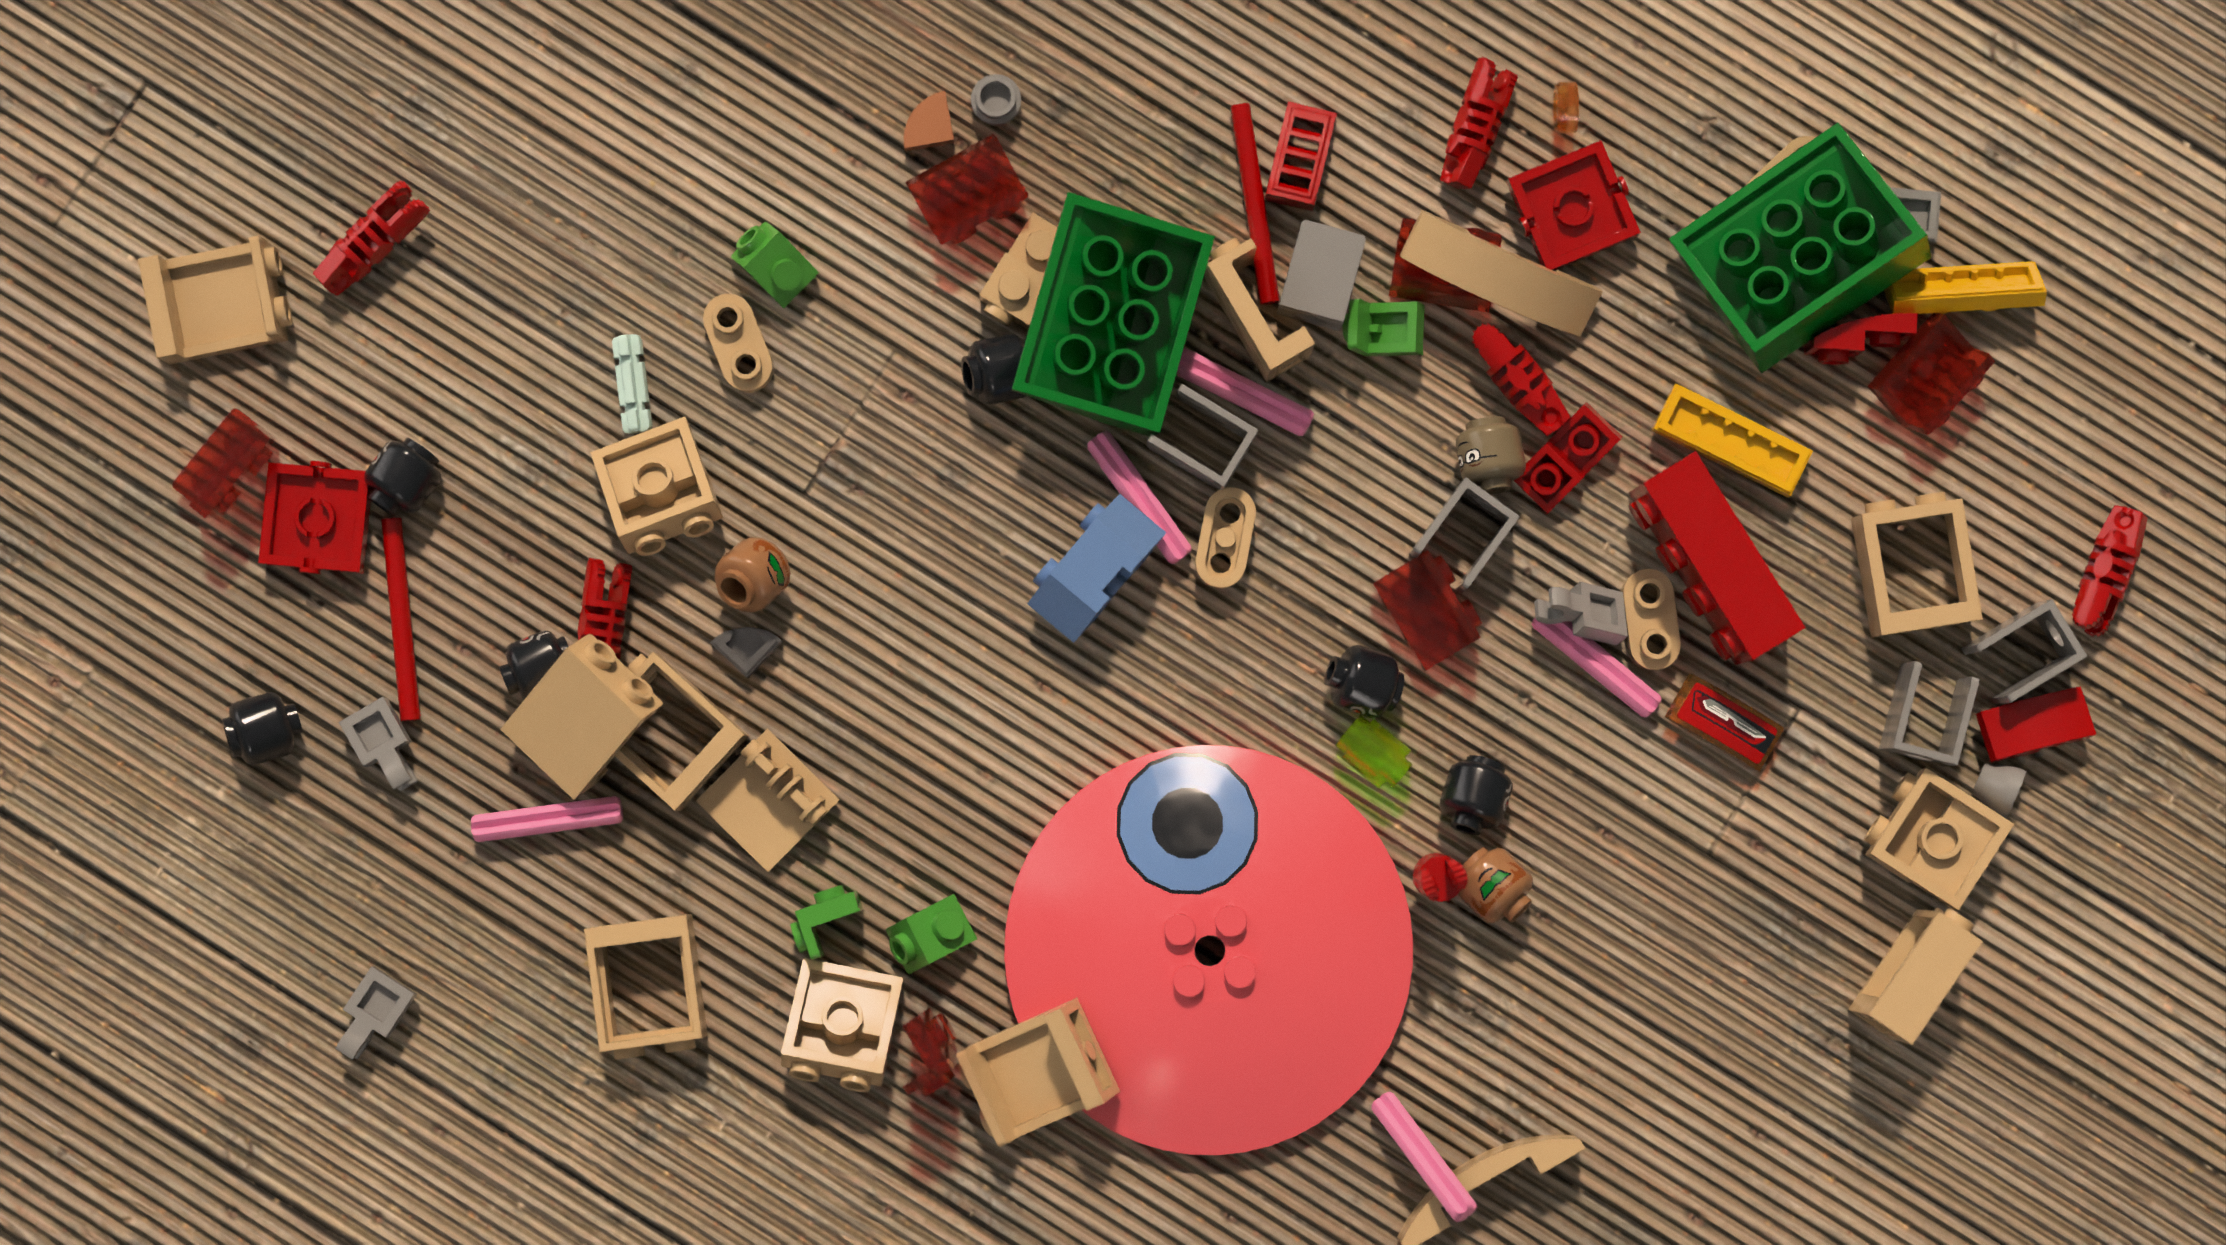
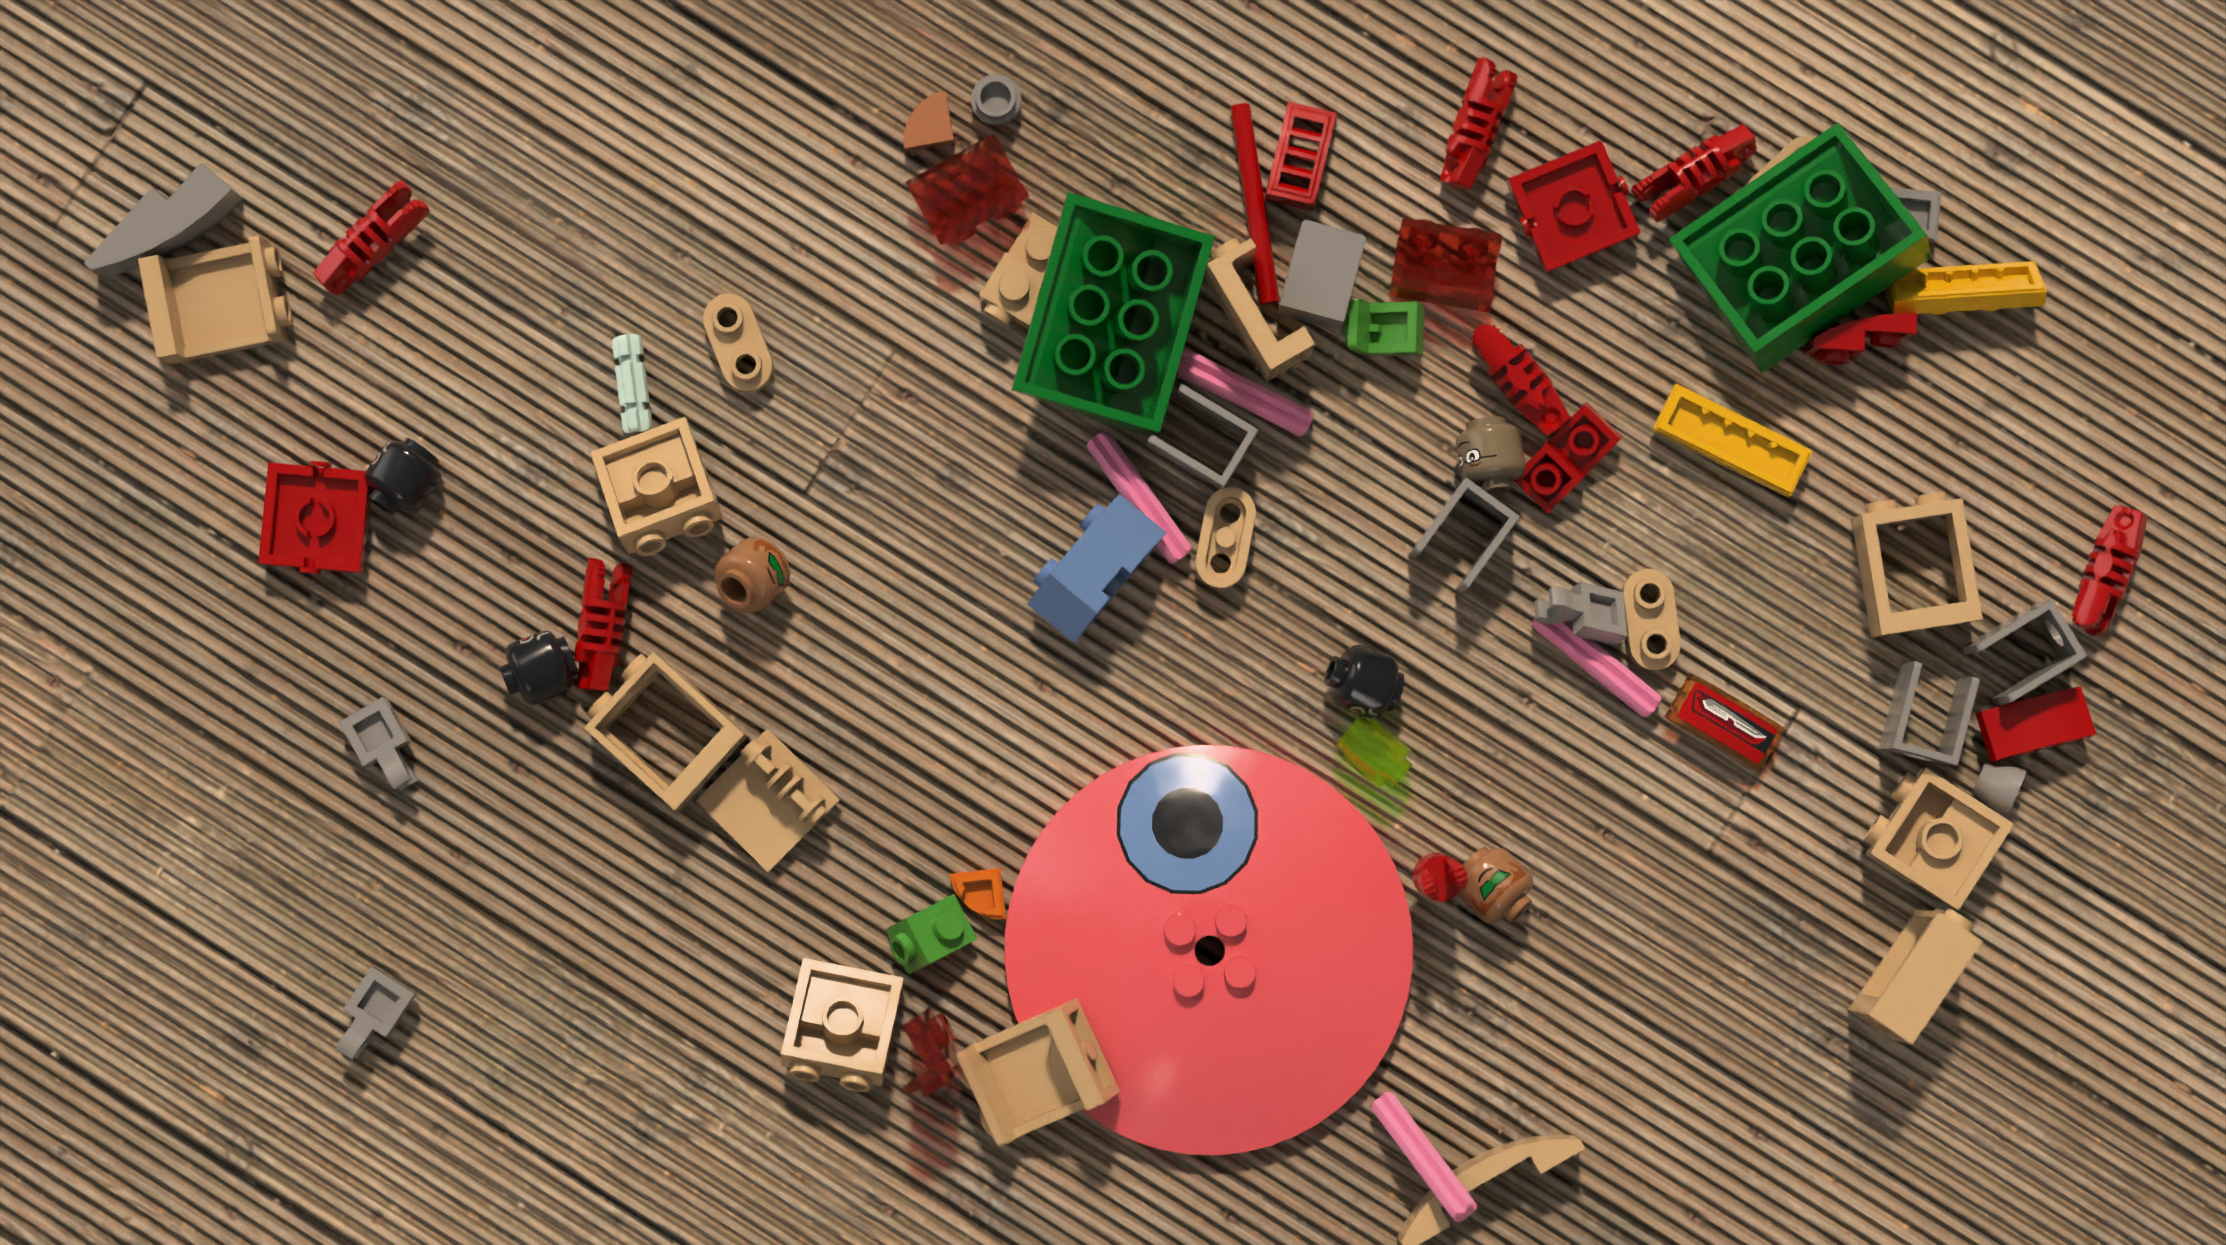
clear red bracket [172,408,276,519] -> none
black head [222,692,303,765] -> none
red bar [381,518,421,722] -> none
bright pink axle [471,796,623,842] -> none
tan panel [500,634,663,800] -> none
tan window [584,914,708,1060] -> none
flat silver tile [710,627,783,678] -> none
bright green bracket [731,222,819,308] -> none
bright green bracket [790,885,863,960] -> none
black head [961,334,1026,404] -> none
clear red bracket [1372,550,1482,671] -> none
tan slope [1400,210,1603,336] -> none
black head [1440,755,1513,835] -> none
clear orange tile [1553,82,1579,133] -> none
red brick [1628,451,1806,665] -> none
clear red bracket [1867,313,1995,435] -> none
none -> light grey slope [84,163,243,277]
none -> orange tile [950,868,1007,919]
none -> red hinge [1630,124,1757,223]

